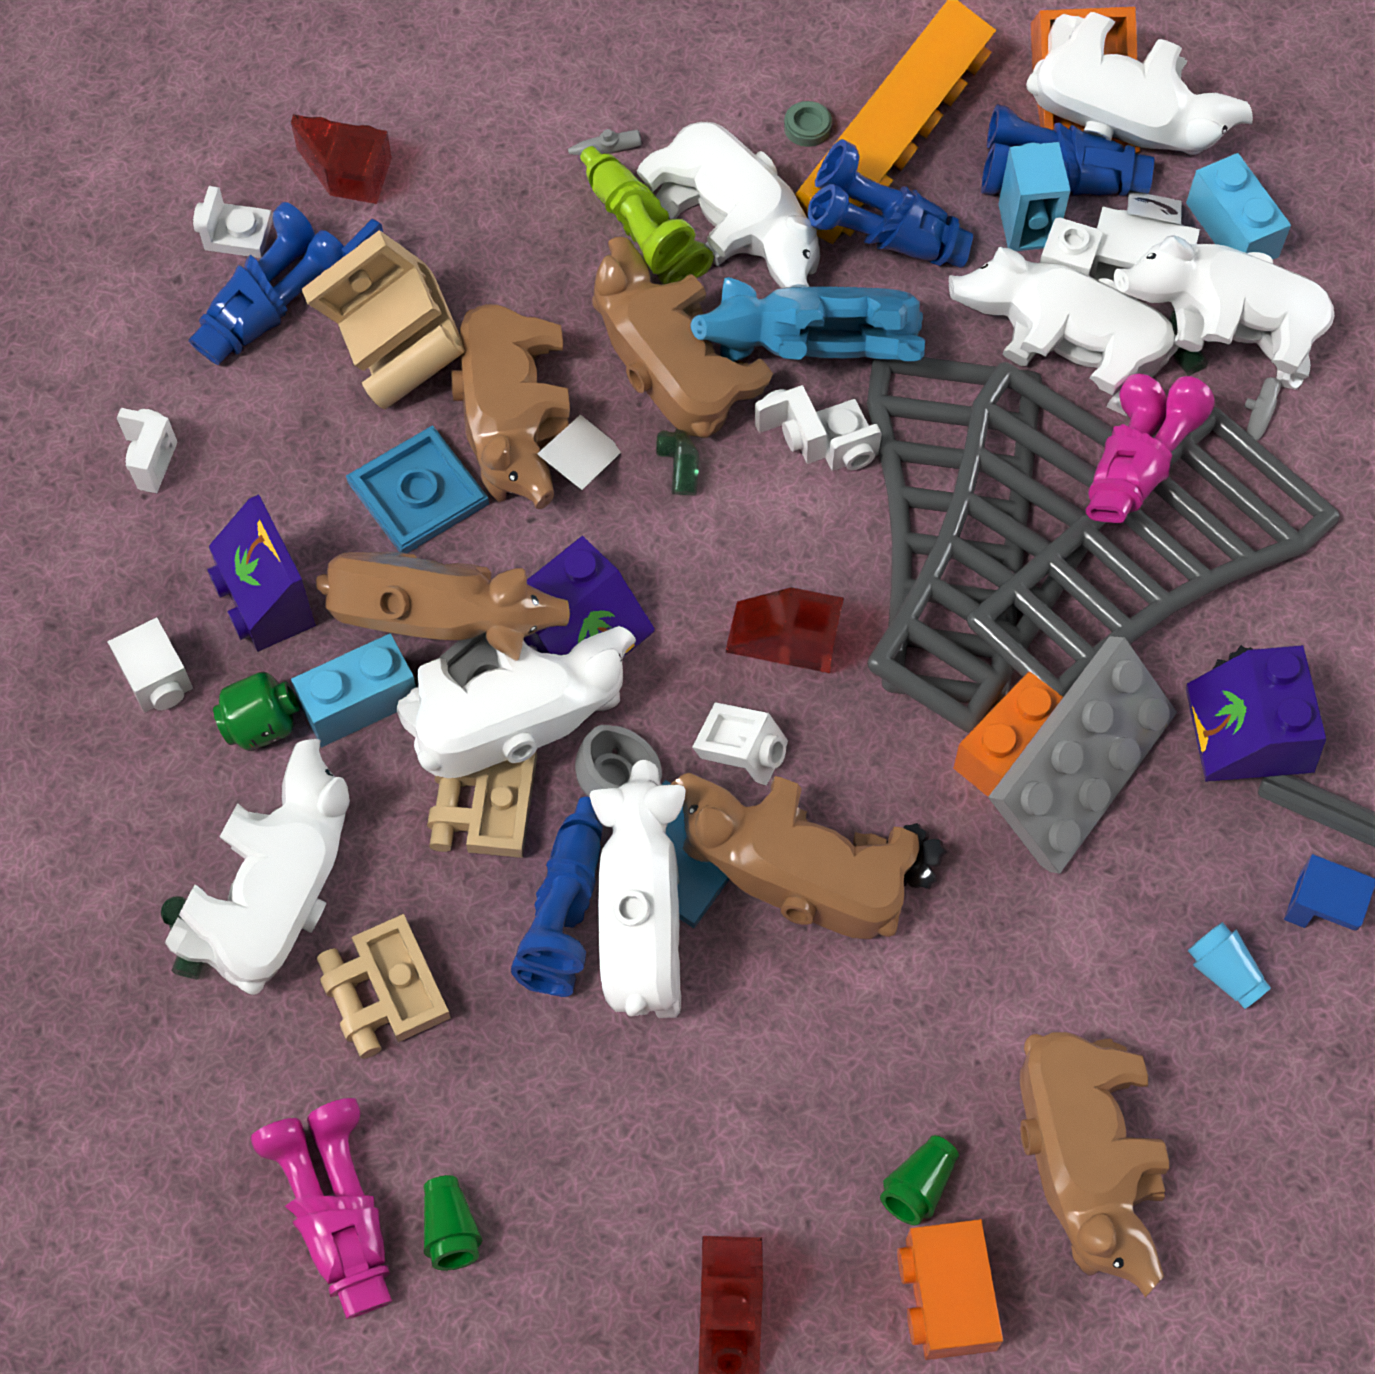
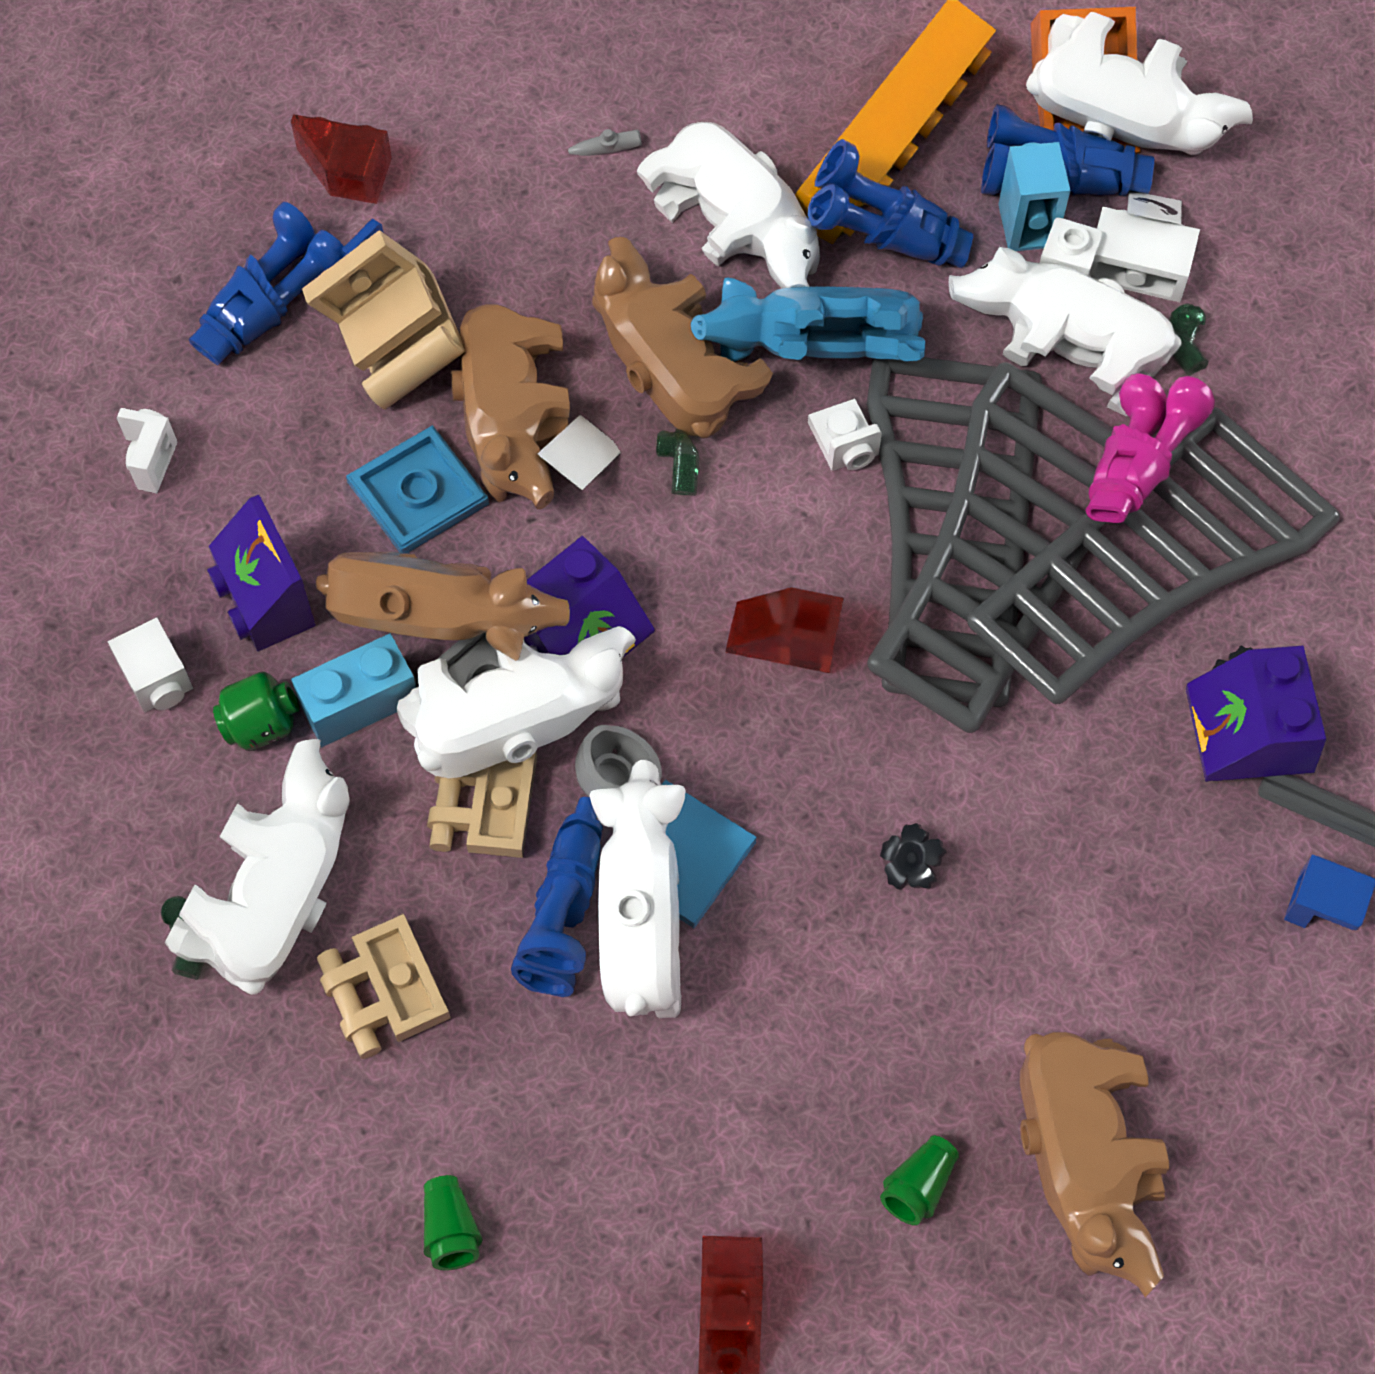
white bracket [193,186,273,258] -> none
dark pink piece [250,1098,392,1319] -> none
lime piece [580,146,714,284] -> none
medium nougat animal [670,773,919,939] -> none
white bracket [692,702,788,785] -> none
white bracket [755,385,827,464] -> none
sand green tile [784,101,832,147] -> none
orange brick [897,1219,1003,1360] -> none
orange brick [953,671,1063,797] -> none
light grey plate [988,636,1177,874] -> none
white animal [1114,235,1335,390] -> none
medium azure brick [1186,153,1291,259] -> none
medium azure cone [1187,922,1271,1009] -> none
light grey helmet [1244,377,1282,441] -> none

